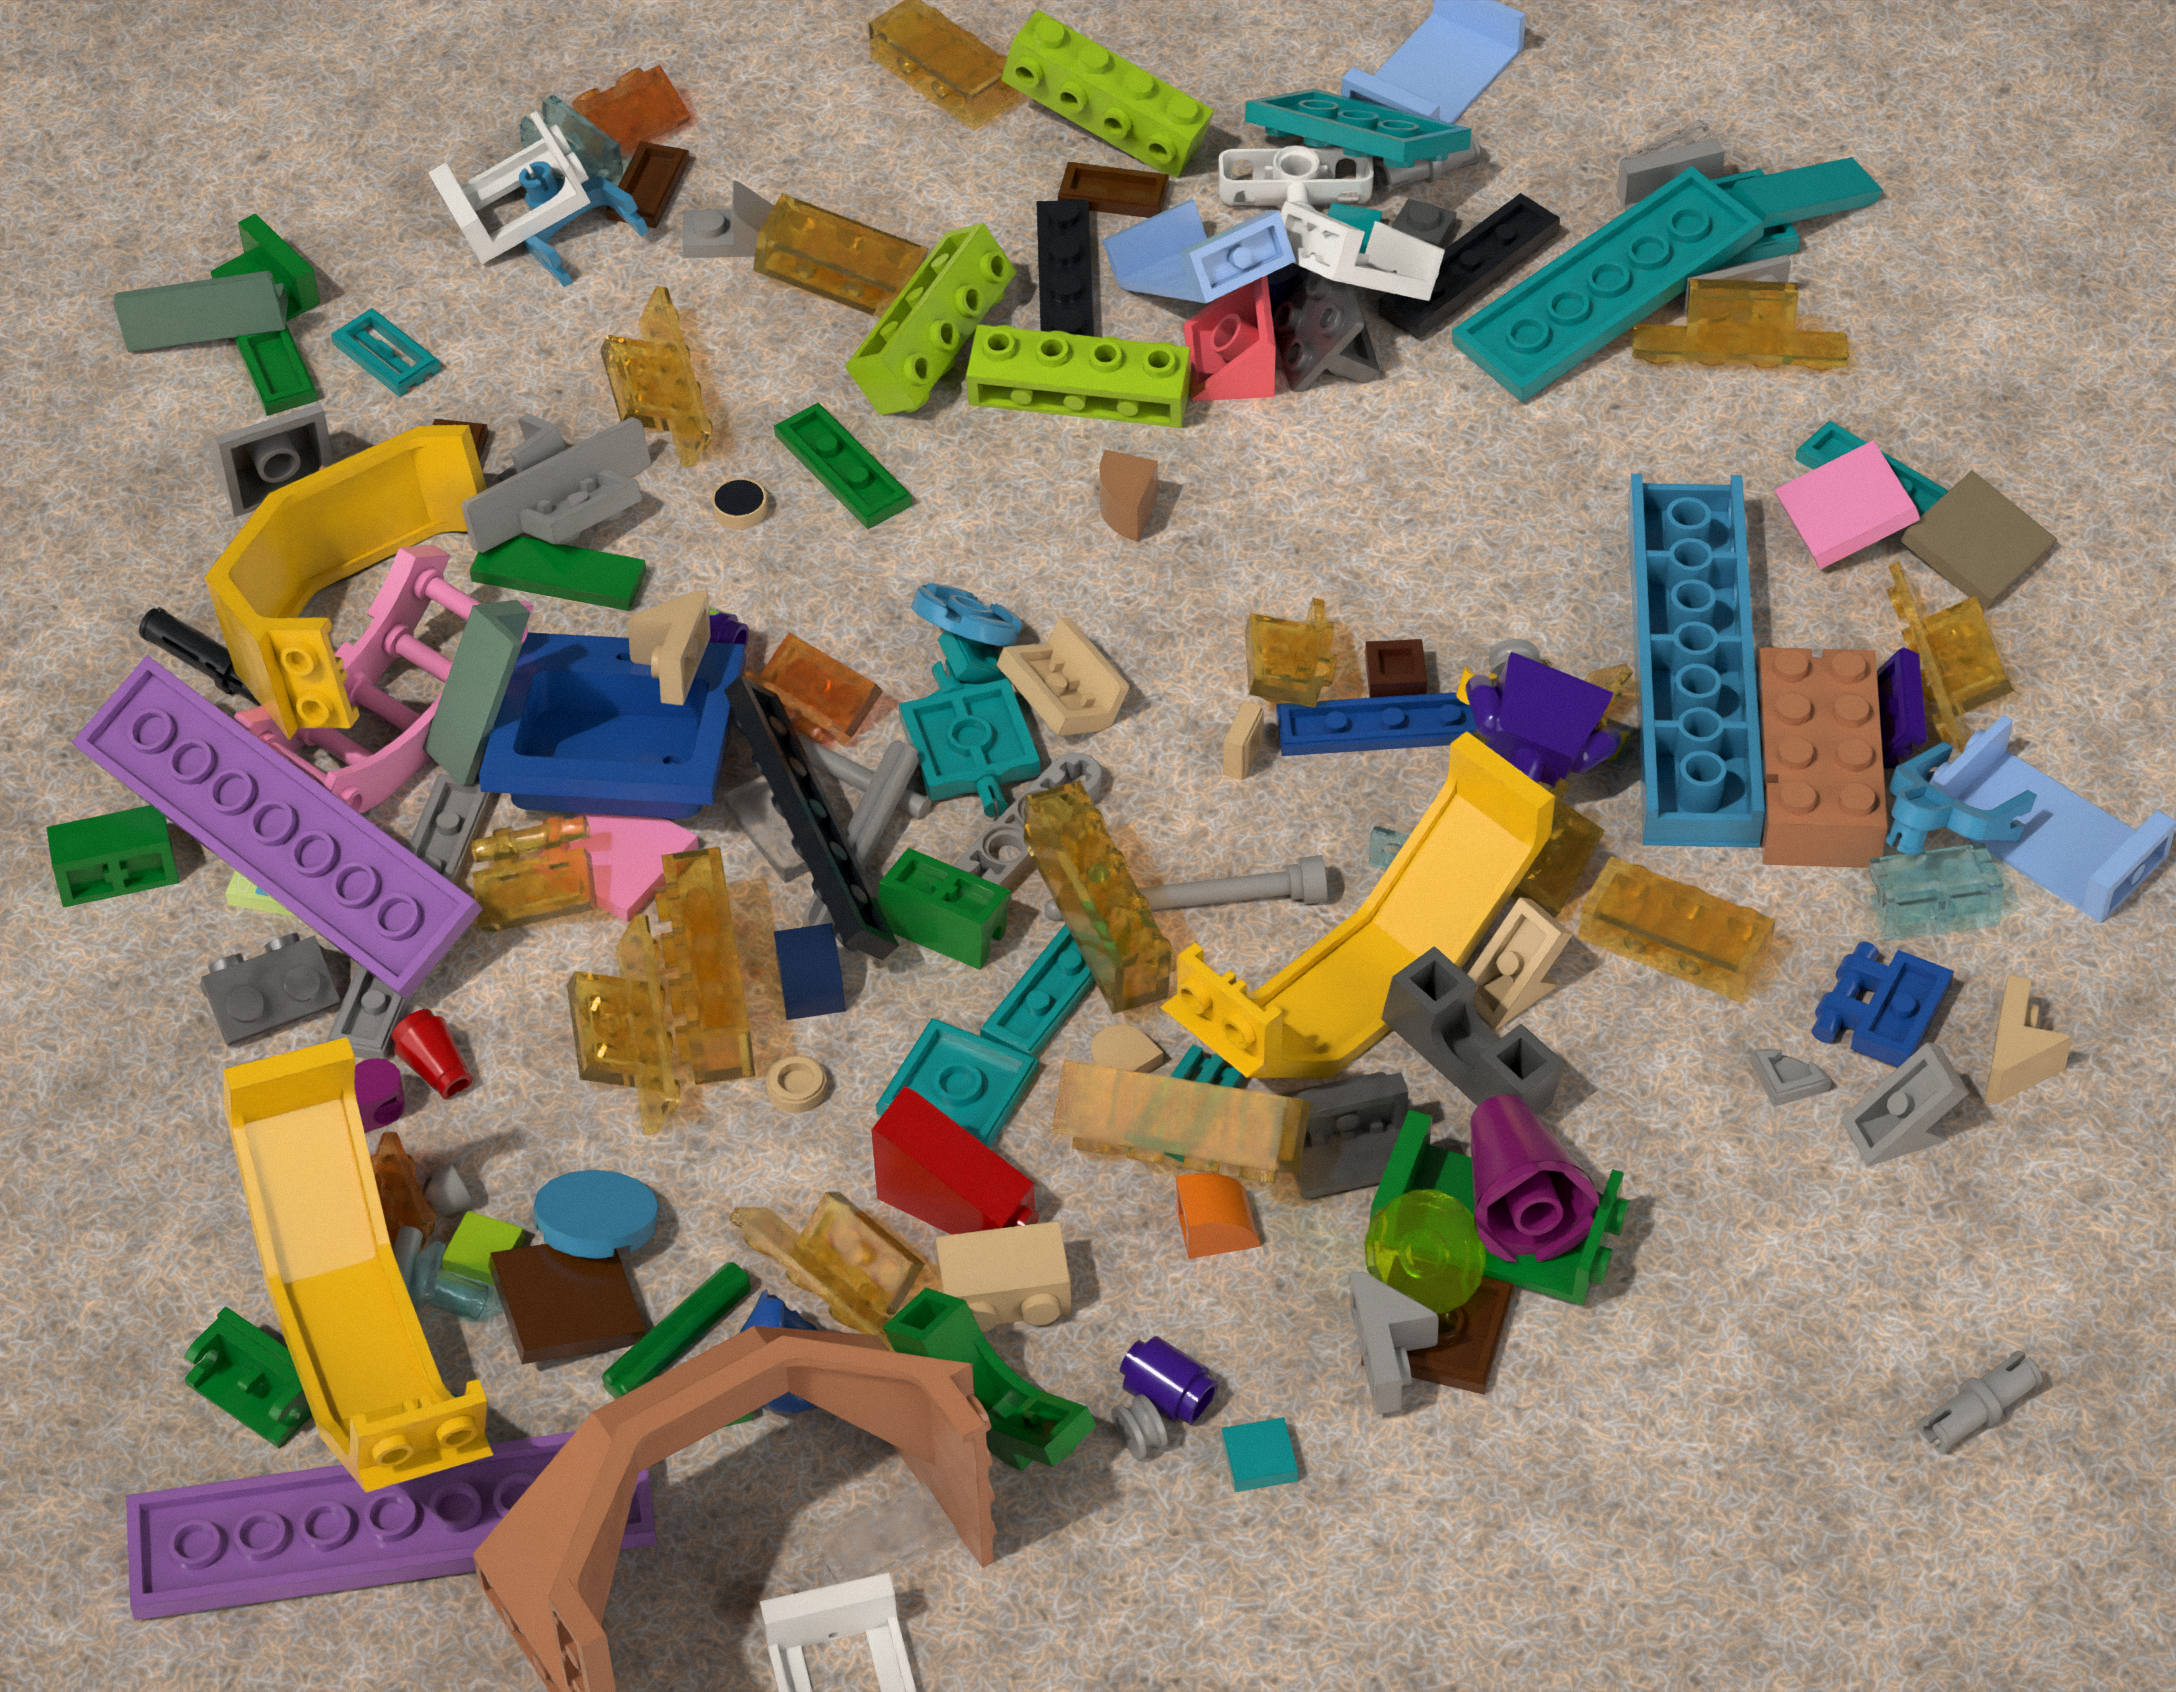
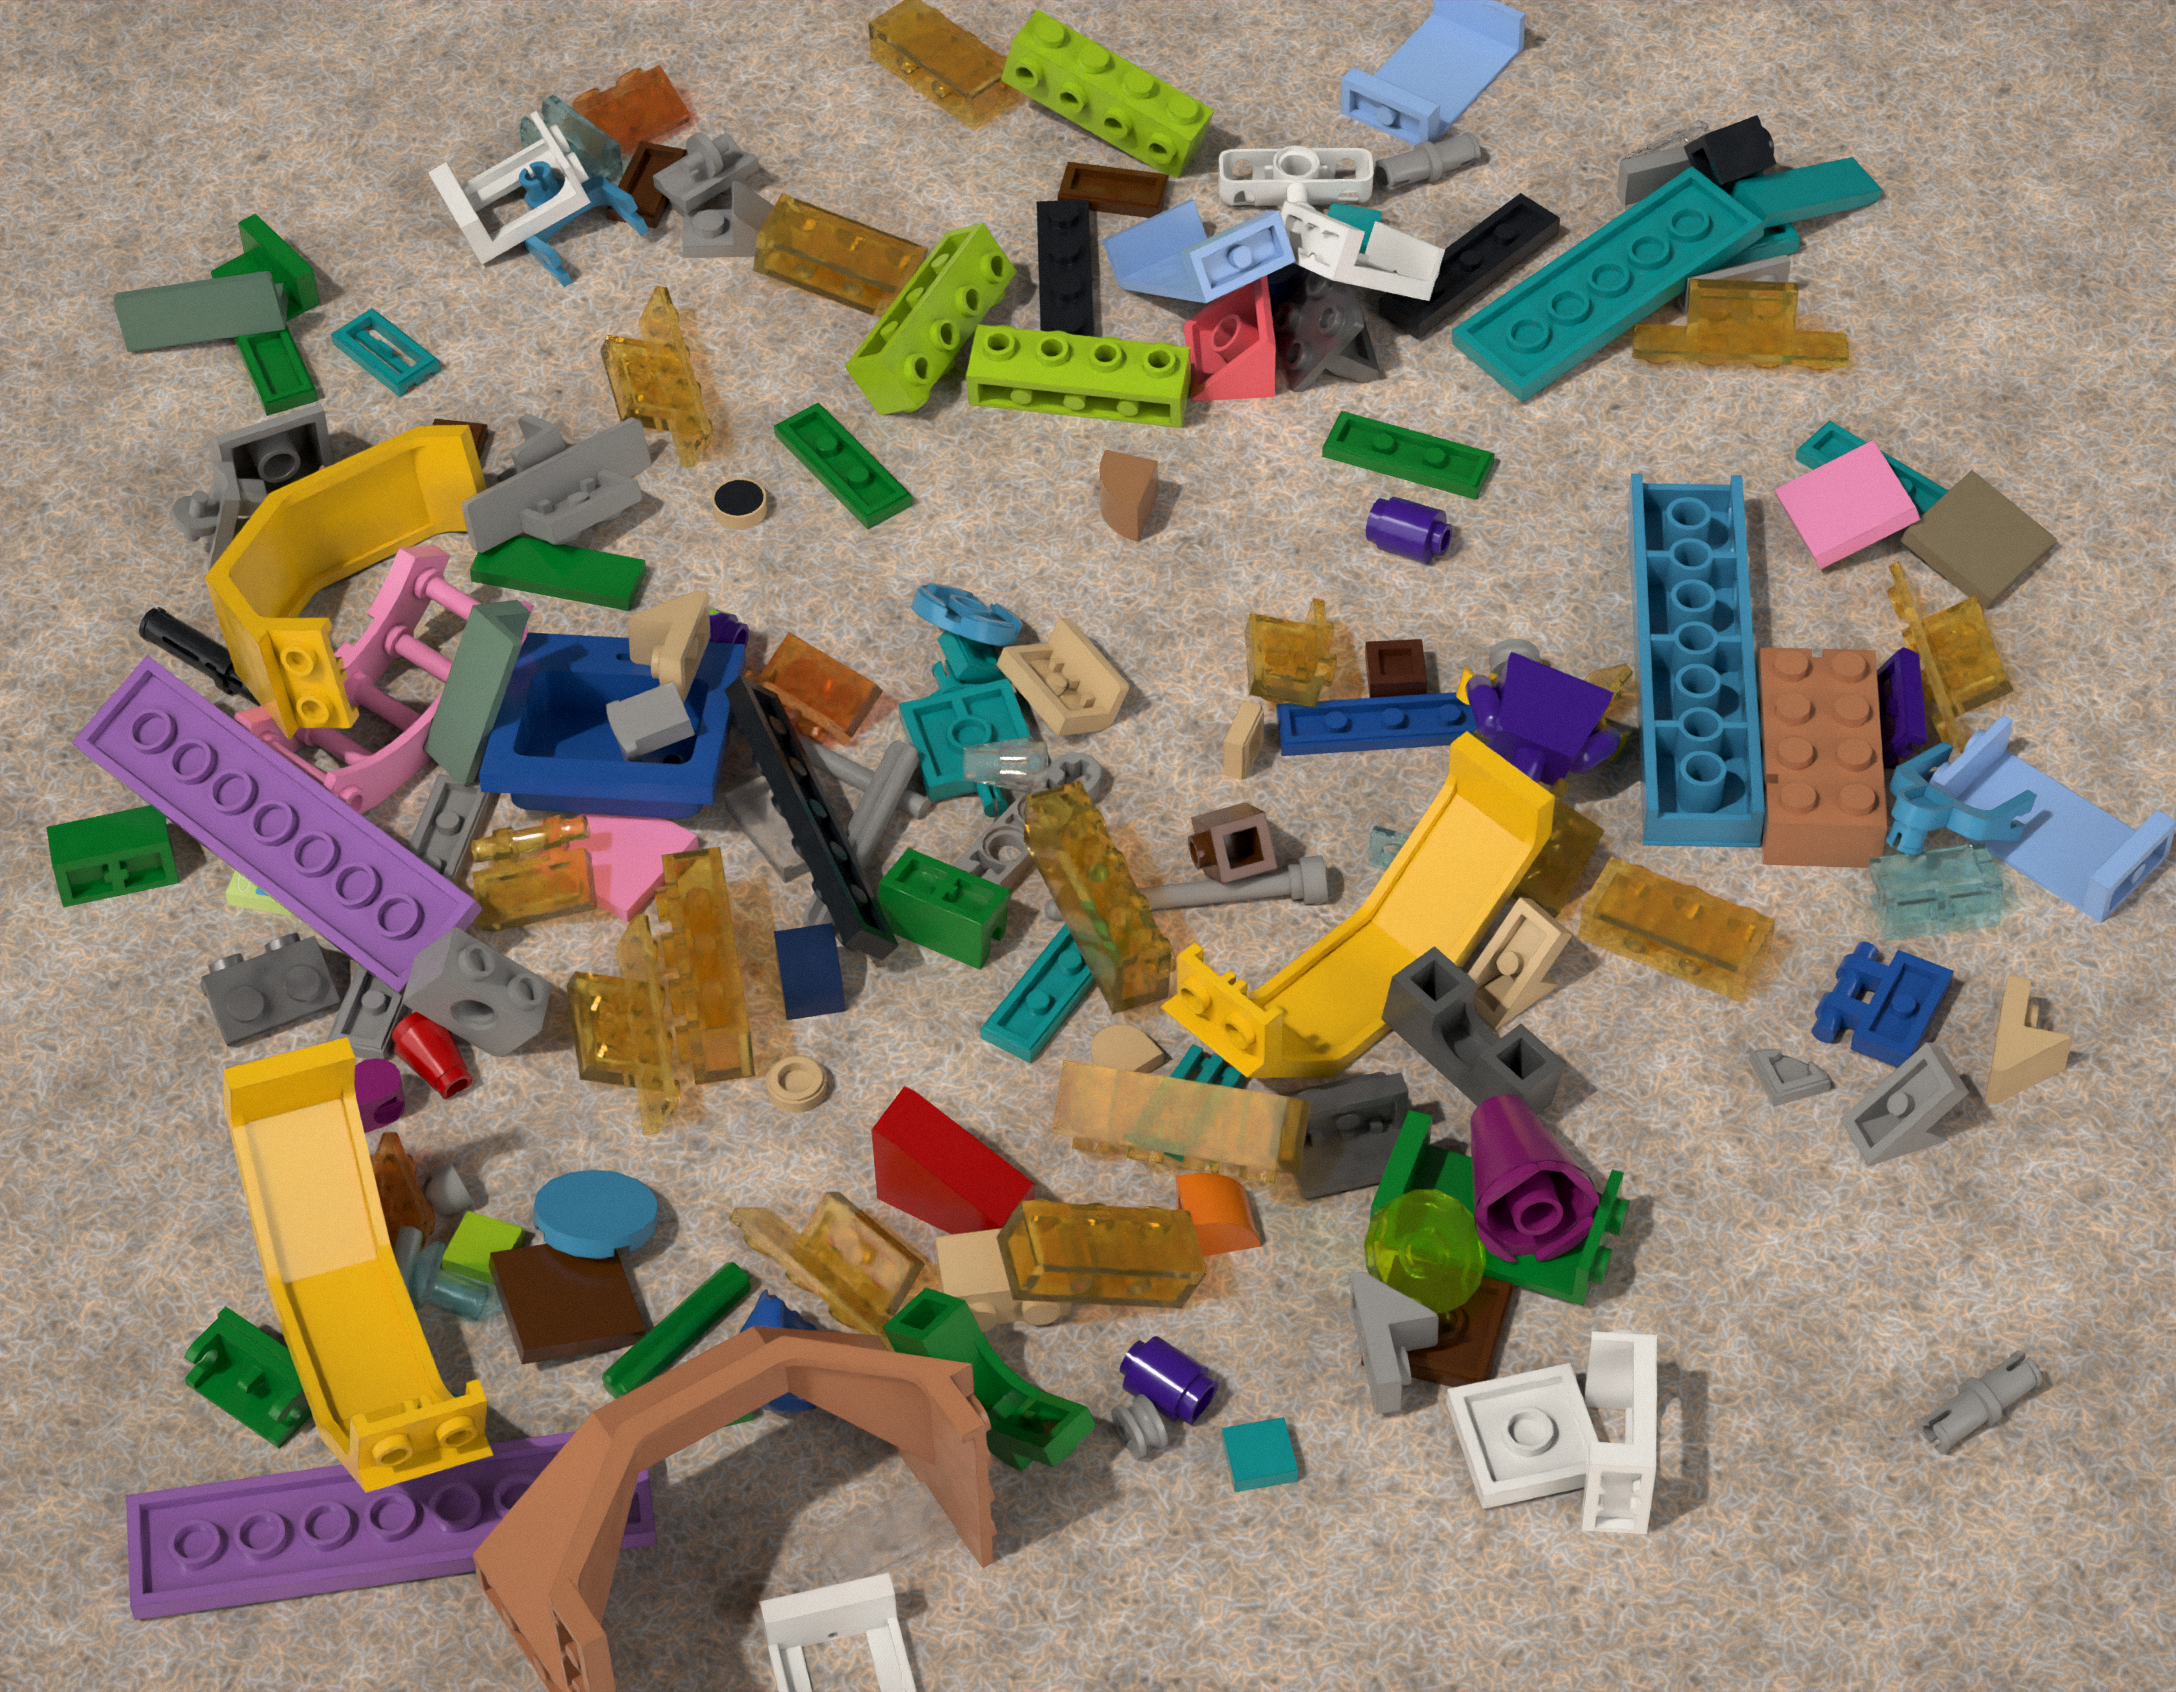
teal tile [876,1018,1039,1149] -> none
teal plate [1245,88,1472,168] -> none
dark grey plate [1391,198,1457,248] -> none
none -> light grey hips [171,461,267,570]
none -> light grey brick [402,926,553,1057]
none -> light grey tile [606,681,695,762]
none -> light grey hips [653,132,759,218]
none -> clear cone [963,736,1048,794]
none -> clear yellow brick [997,1199,1208,1309]
none -> reddish brown brick [1188,802,1278,884]
none -> green tile [1322,411,1495,500]
none -> dark purple brick [1366,496,1452,564]
none -> white plate [1446,1363,1599,1509]
none -> white panel [1582,1329,1657,1534]
none -> black brick [1684,115,1777,188]

